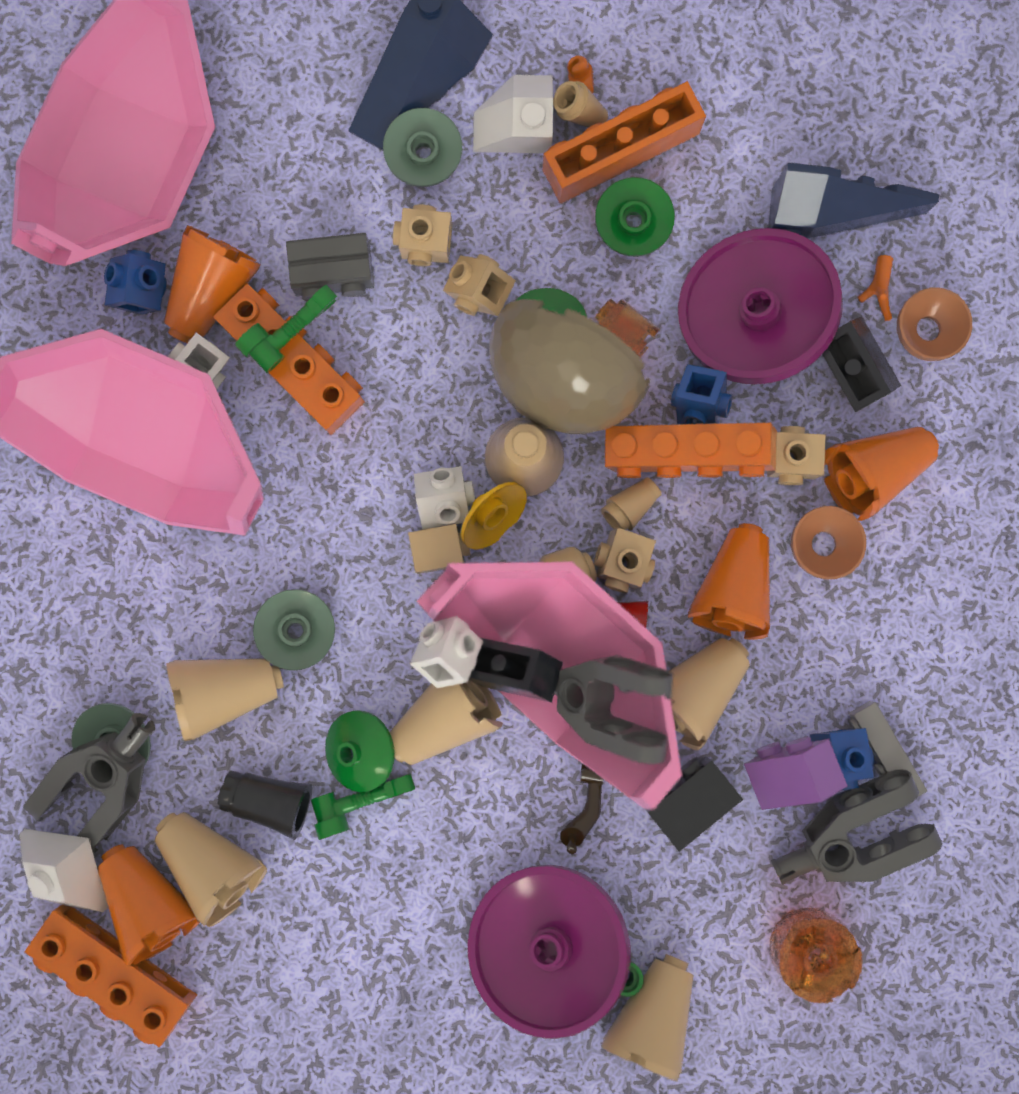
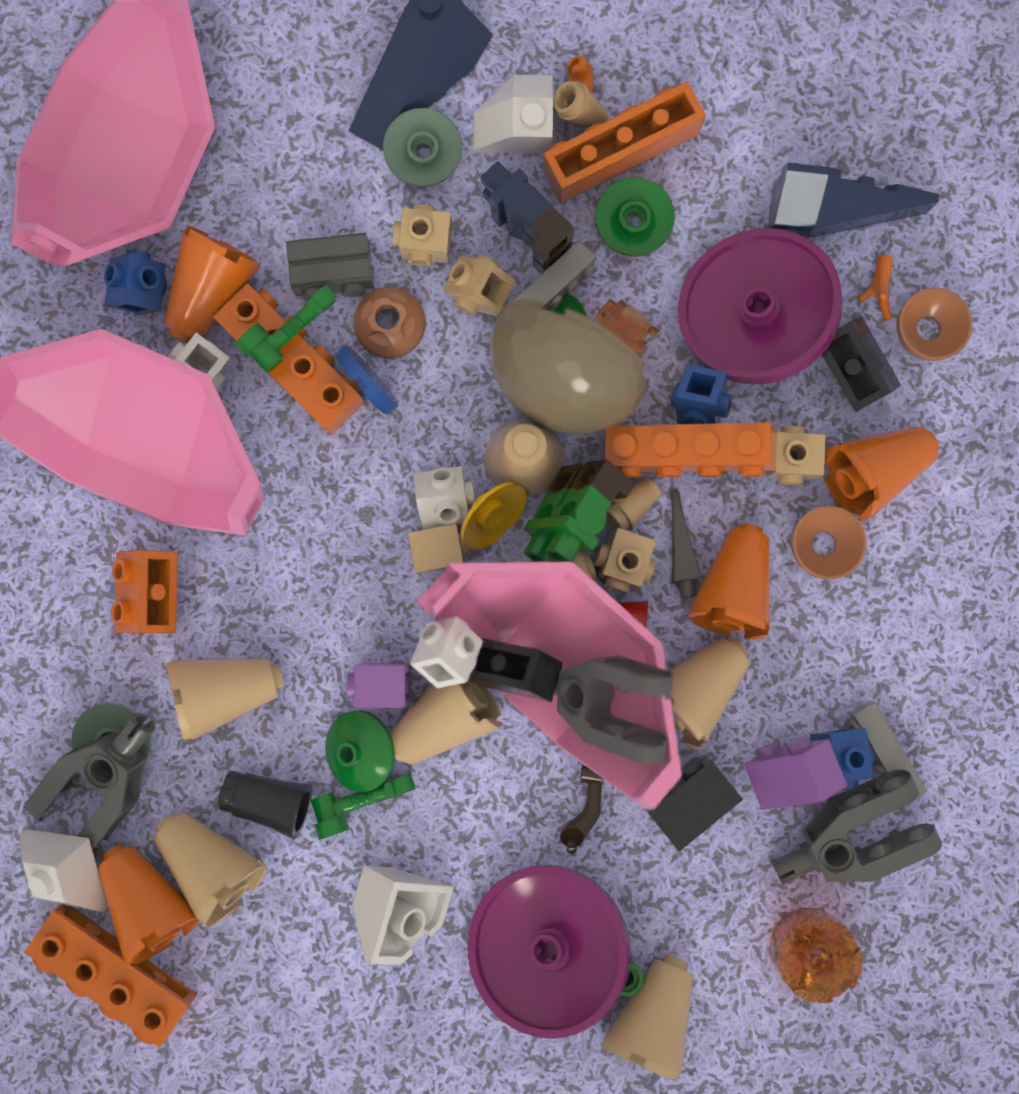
sand green dish [253,589,335,671] -> none
none -> orange brick [111,550,178,633]
none -> blue tile [335,344,399,415]
none -> medium lavender brick [347,663,411,708]
none -> white slope [352,865,454,965]
none -> nougat piece [354,287,425,359]
none -> dark blue hips [480,161,574,275]
none -> light grey piece [513,241,597,310]
none -> green hips [523,459,635,562]
none -> dark grey piece [670,489,702,598]

